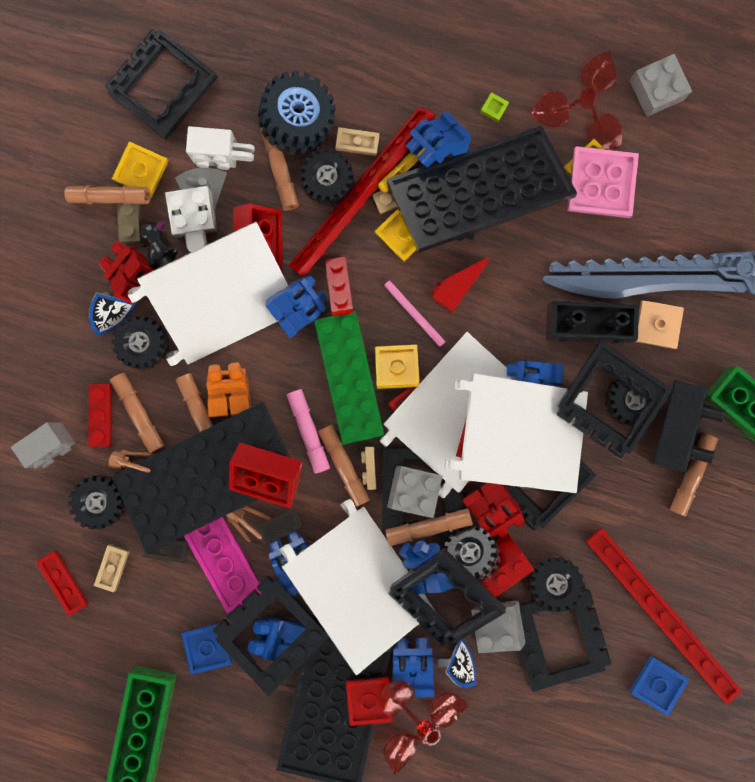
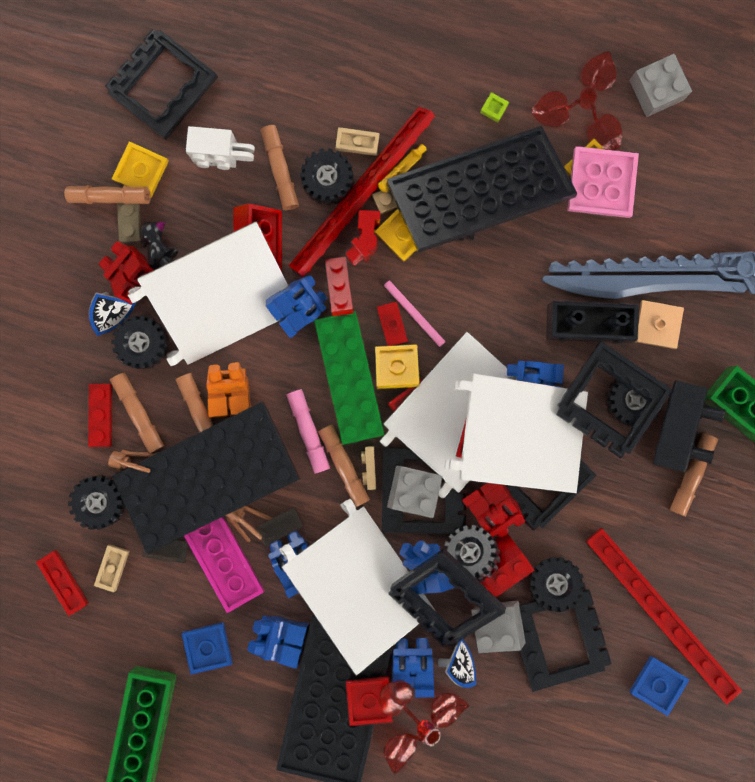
light grey brick [11,422,76,469] -> none
white brick [165,186,218,252] -> none
light grey shield [175,168,227,210] -> none
black hinge [213,576,329,697] -> none
red slope [229,443,302,509] -> none
black wheel [258,71,336,155] -> none
nougat piece [386,508,473,546] -> none
blue hips [406,112,471,168] -> none
red slope [431,258,490,313] -> none
none -> red hips [345,210,381,267]
none -> red plate [377,301,408,346]

